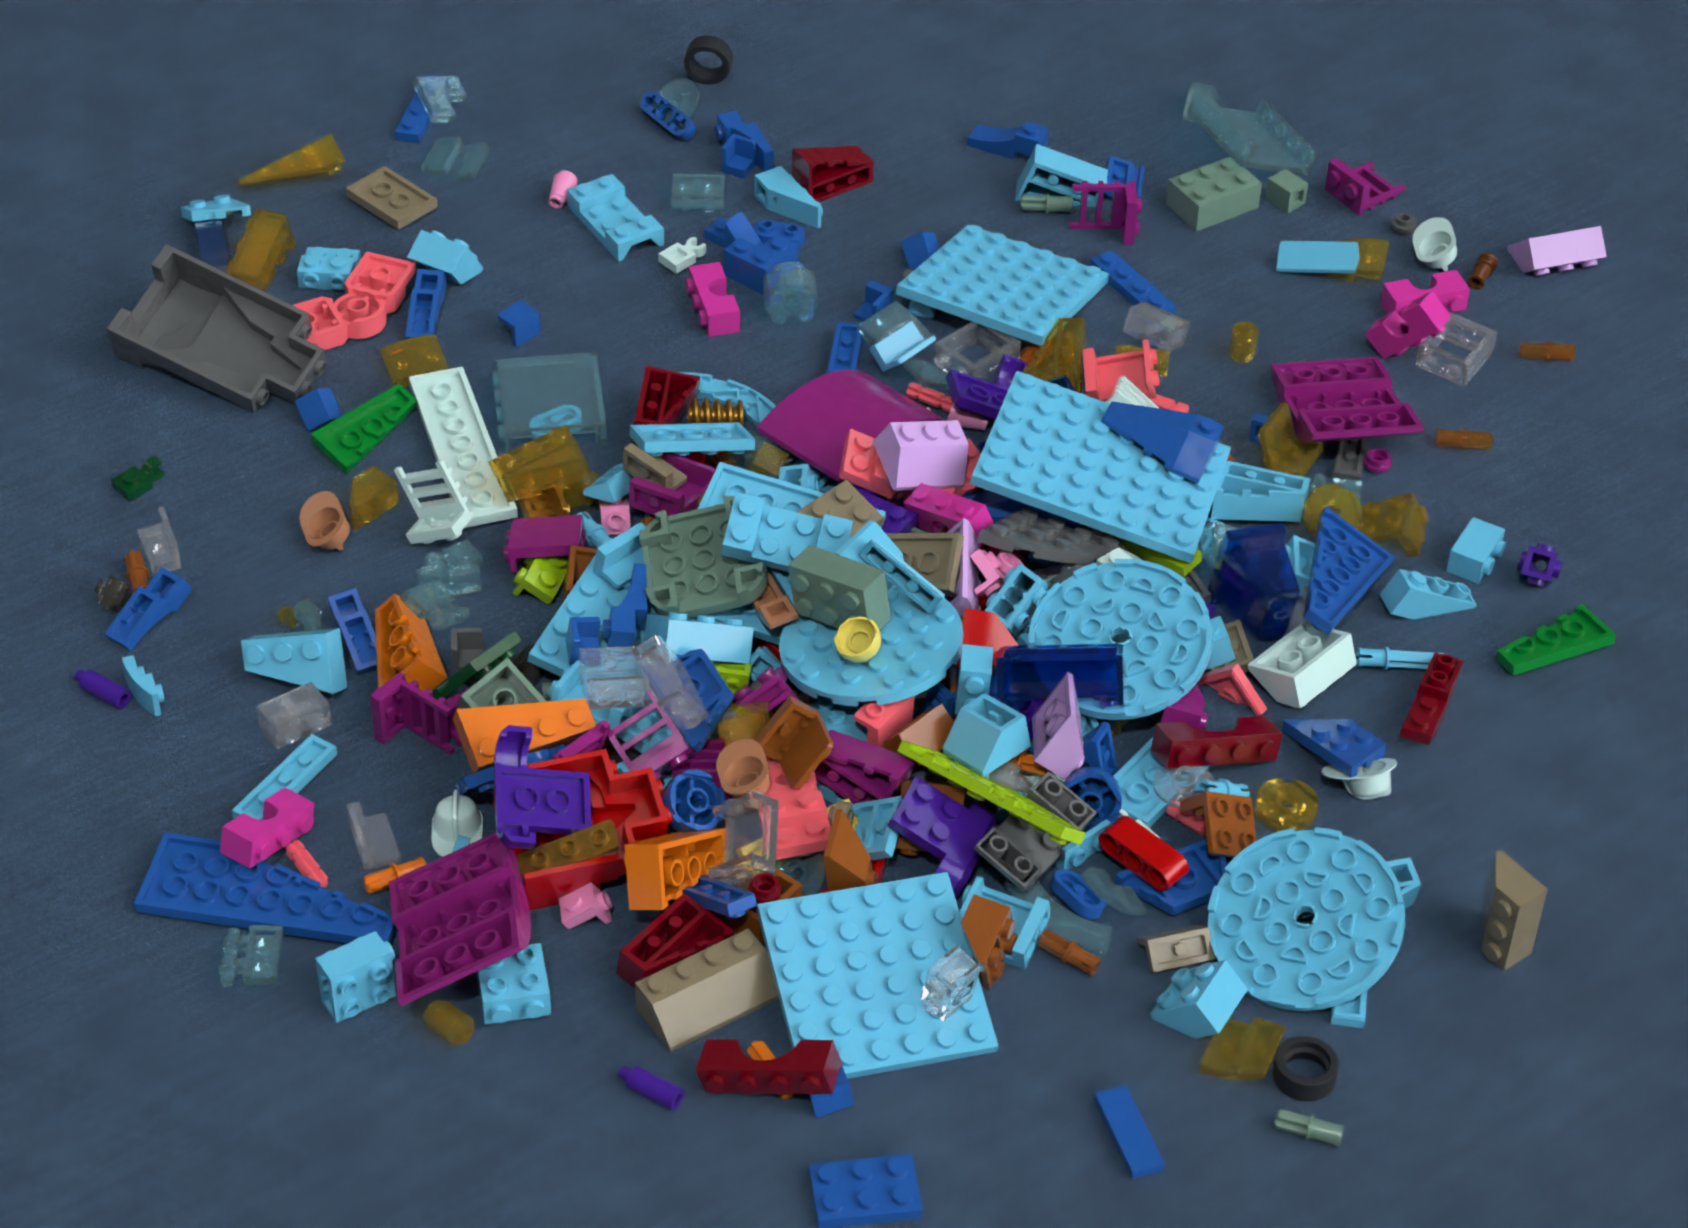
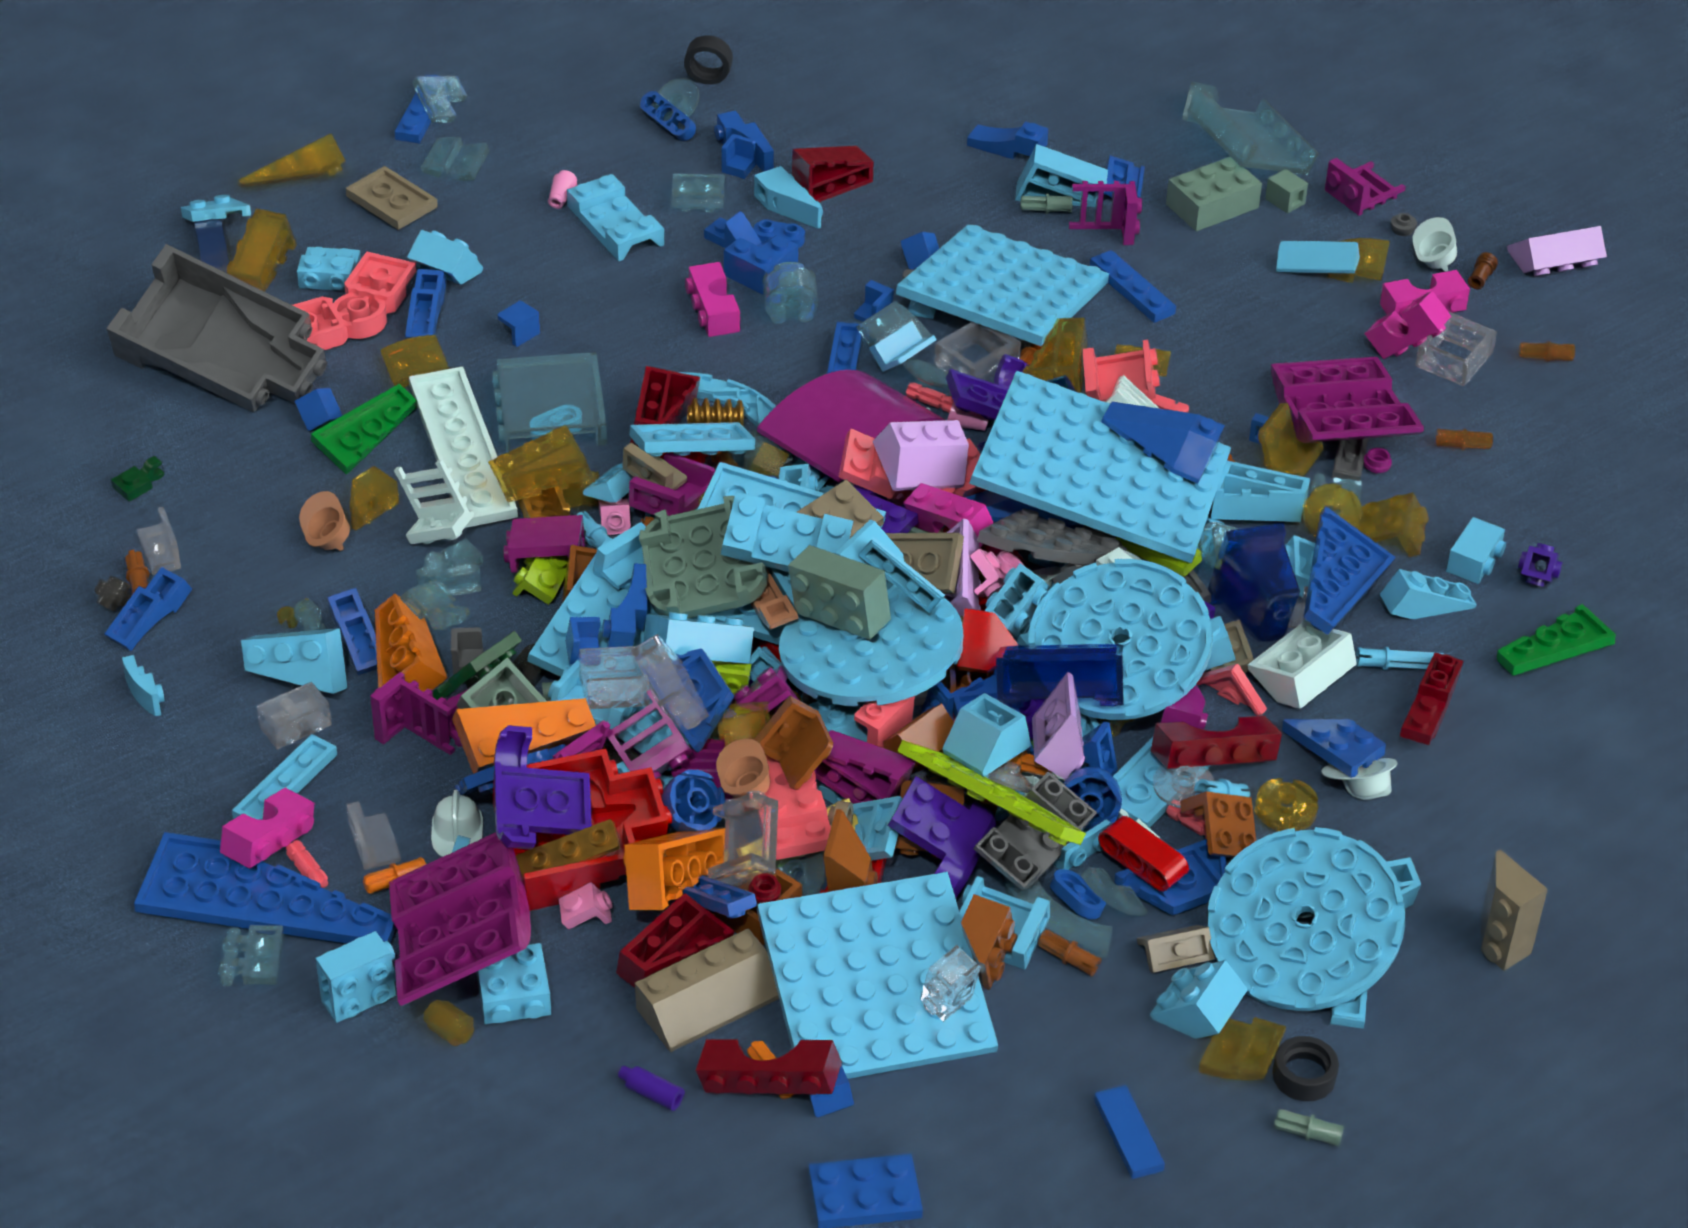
dark purple cylinder [74,669,131,710] -> none
light aqua plate [658,237,706,274] -> none
light yellow hair [834,616,882,663] -> none
medium azure brick [954,644,993,714] -> none
clear brick [1122,302,1191,352] -> none
clear yellow brick [1229,321,1259,363] -> none

